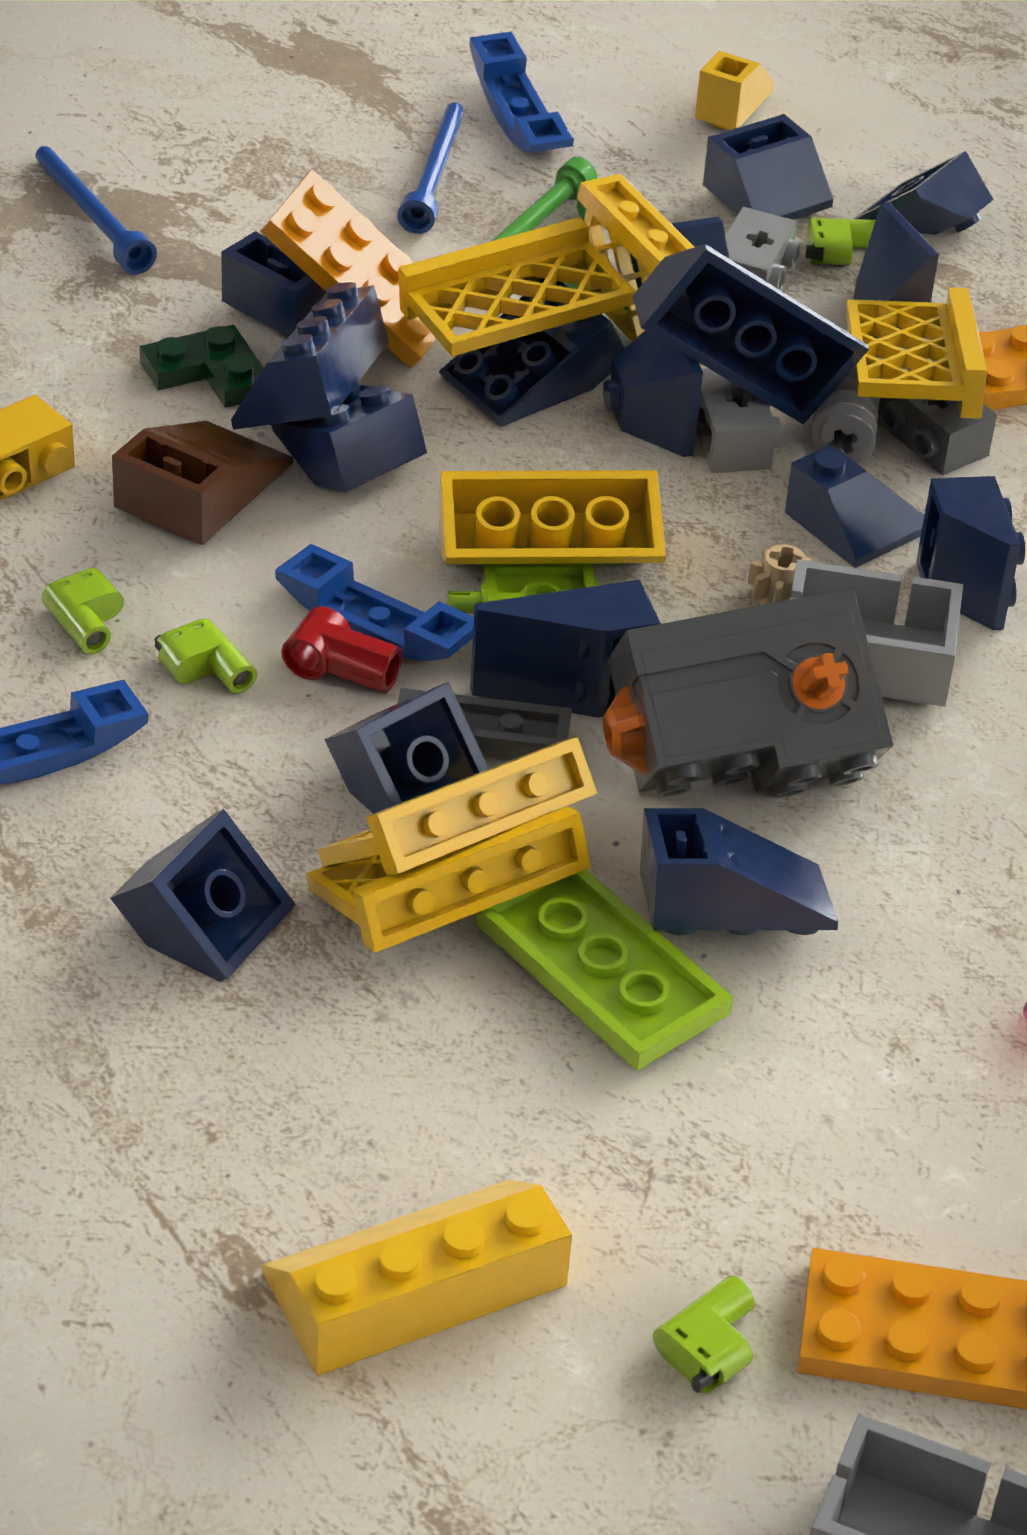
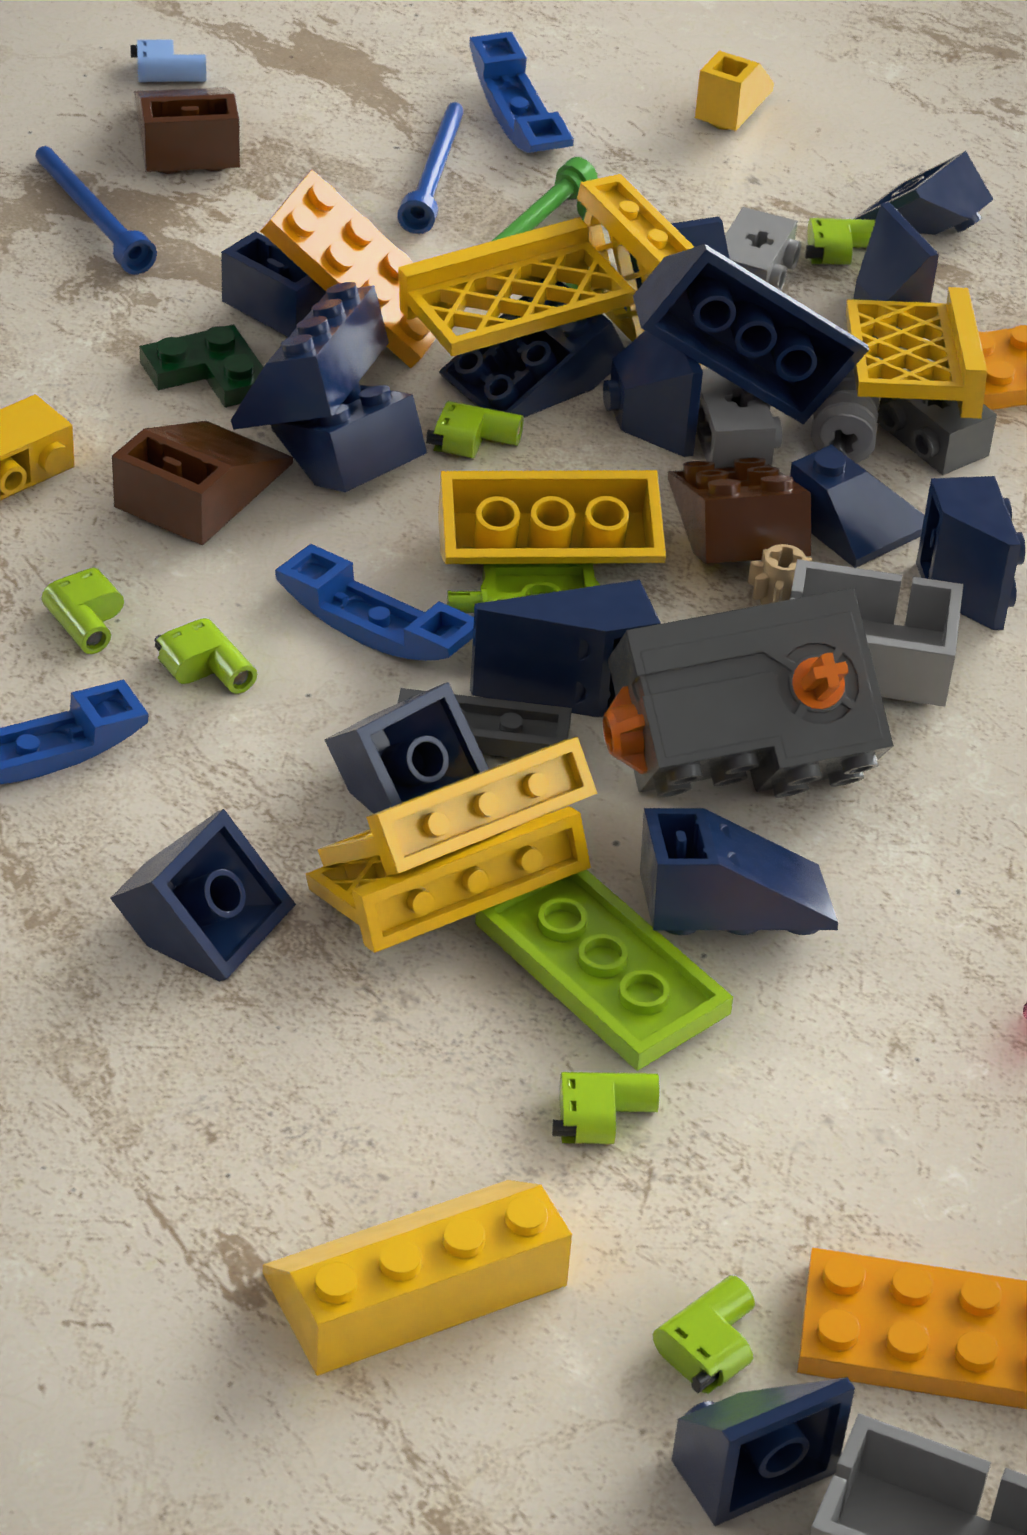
red piece [281,606,403,694] -> none
dark blue slope [703,114,834,220] -> none
none -> light blue piece [130,39,206,82]
none -> reddish brown slope [134,87,240,174]
none -> lime piece [426,401,524,458]
none -> lime piece [552,1072,659,1144]
none -> reddish brown slope [668,457,811,564]
none -> dark blue slope [672,1377,855,1526]

